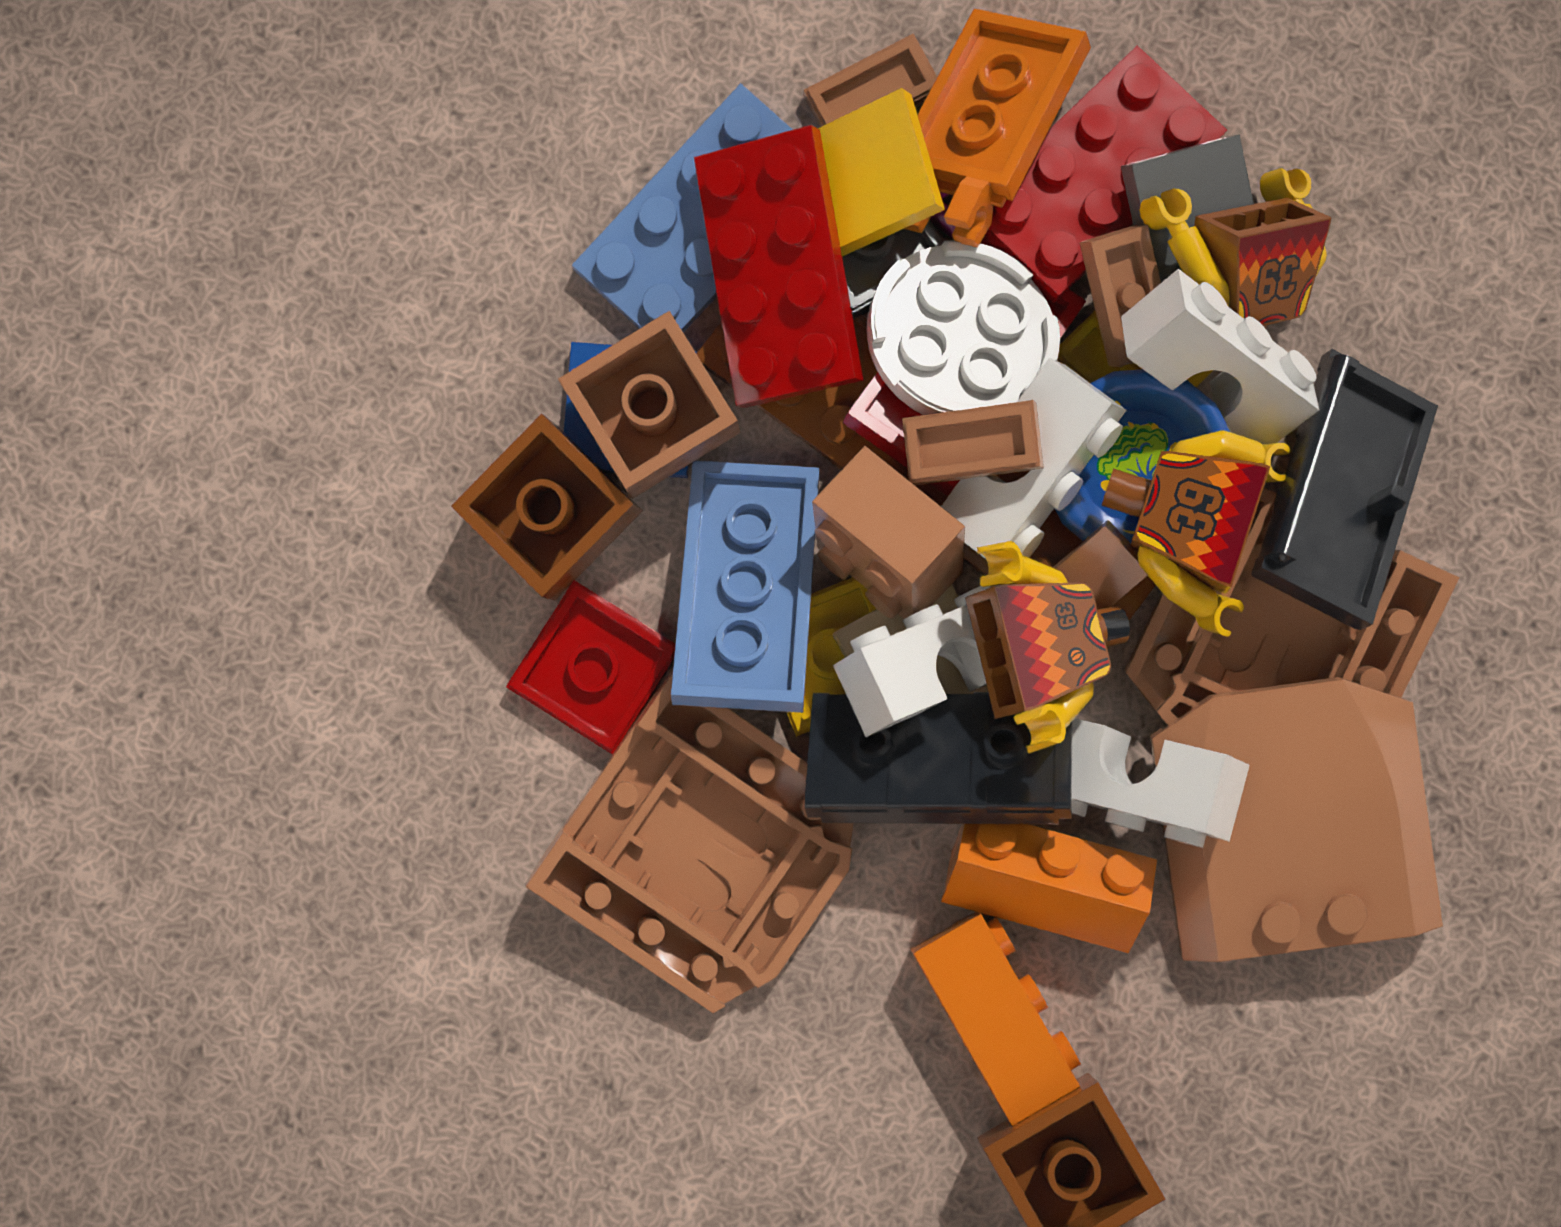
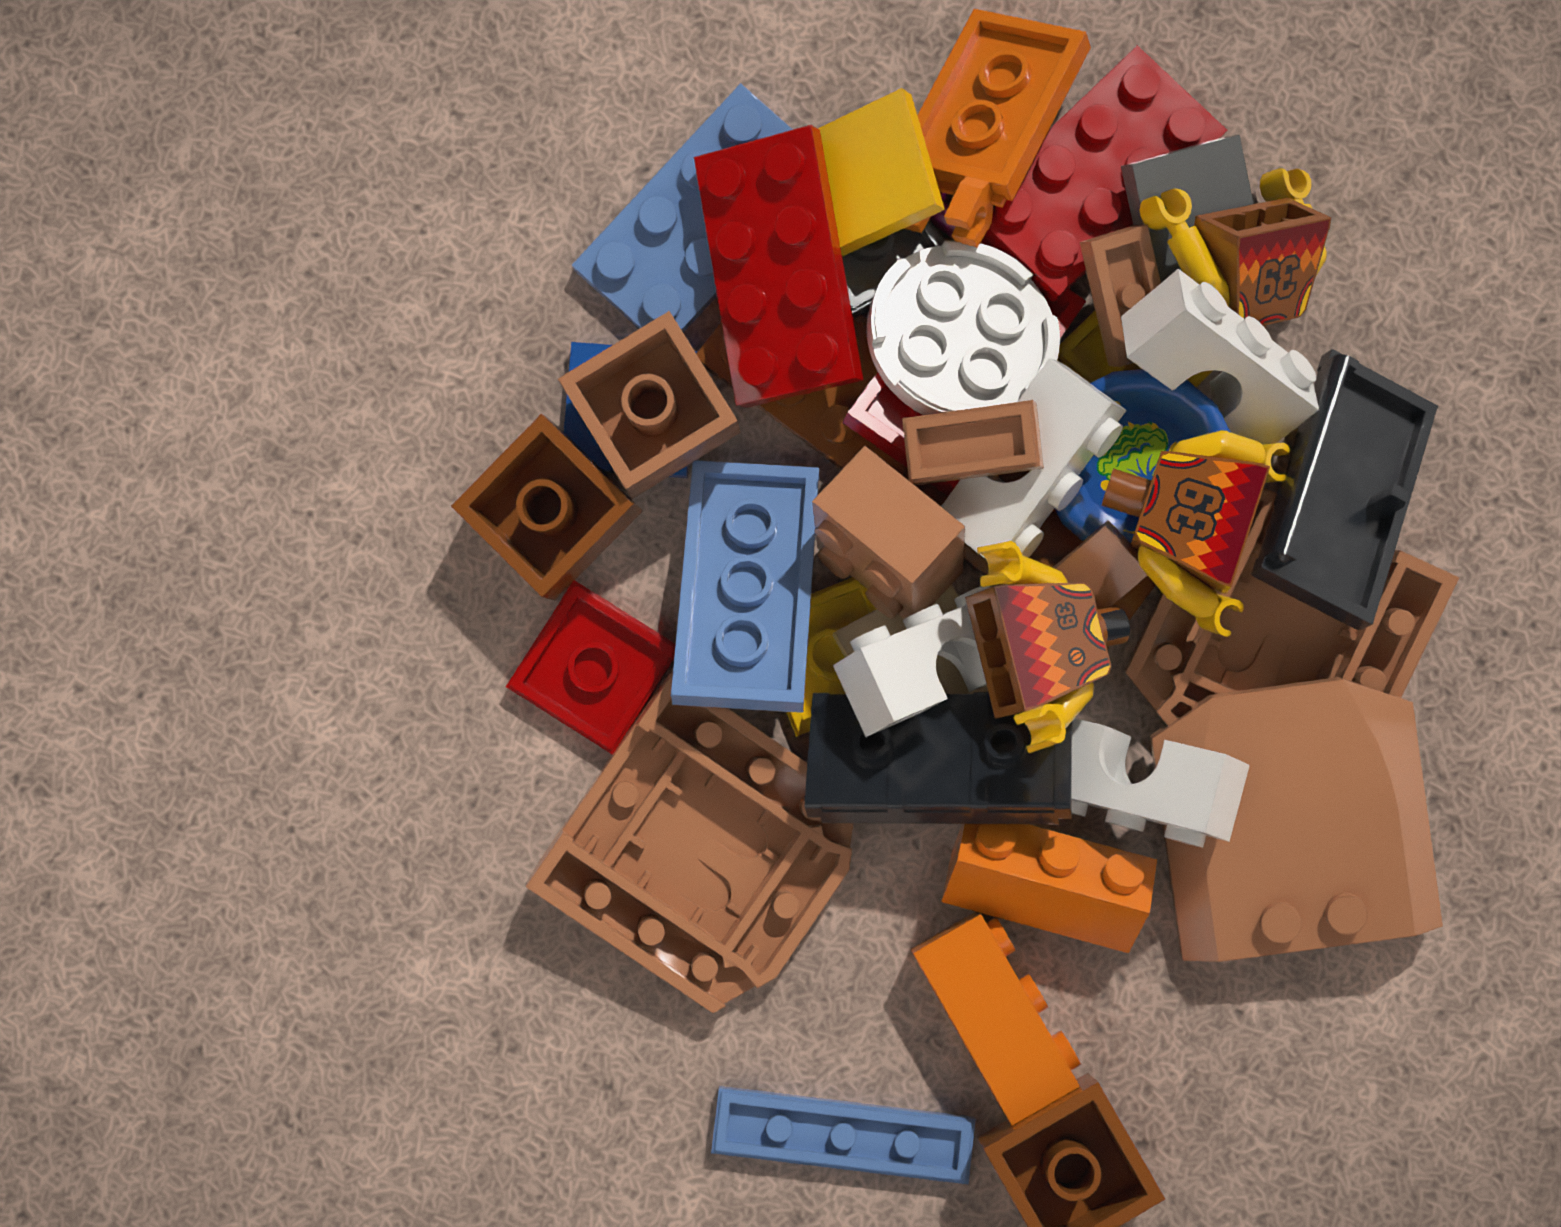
nougat tile [803,33,937,127] -> none
none -> medium blue tile [711,1086,976,1184]

